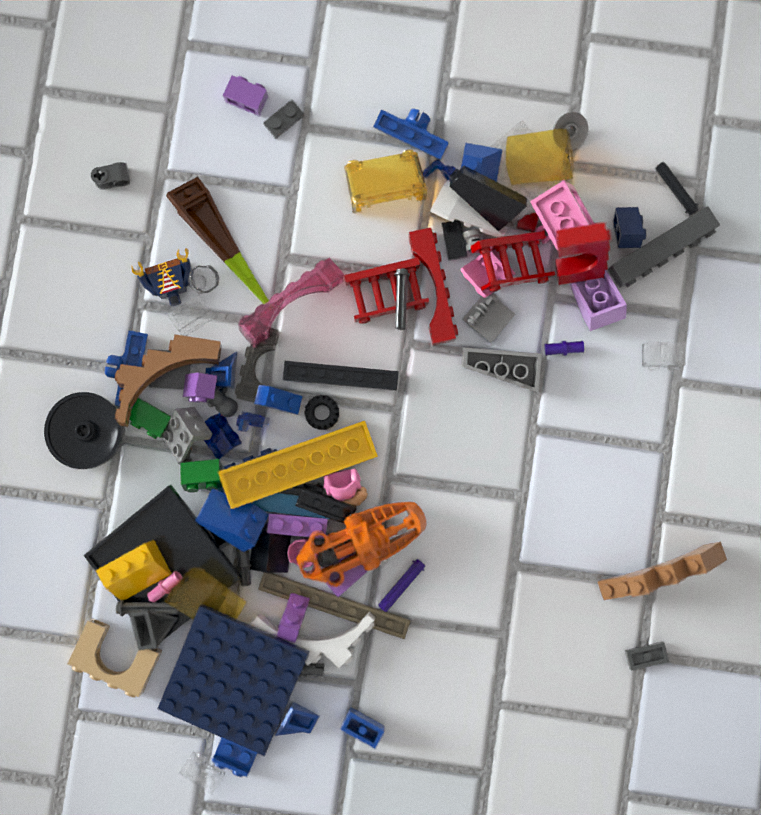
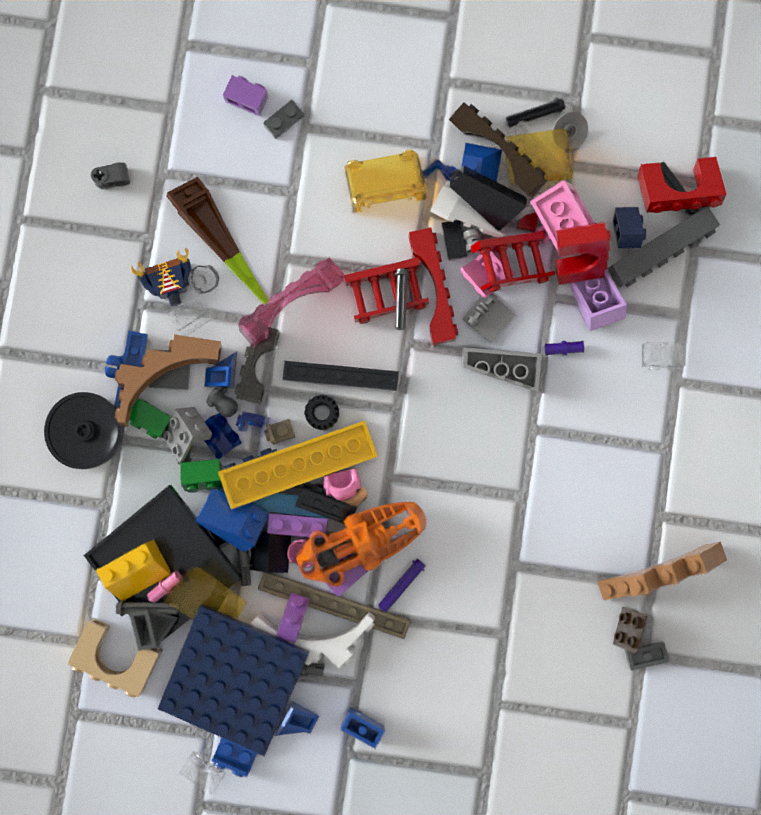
medium lavender brick [182,373,217,403] -> none
blue brick [254,385,303,415] -> none
blue plate [373,109,449,160] -> none
none -> dark tan bracket [264,419,295,444]
none -> dark brown arch [448,102,548,198]
none -> black axle [506,98,565,127]
none -> dark brown hinge [613,607,648,654]
none -> red arch [637,157,727,213]

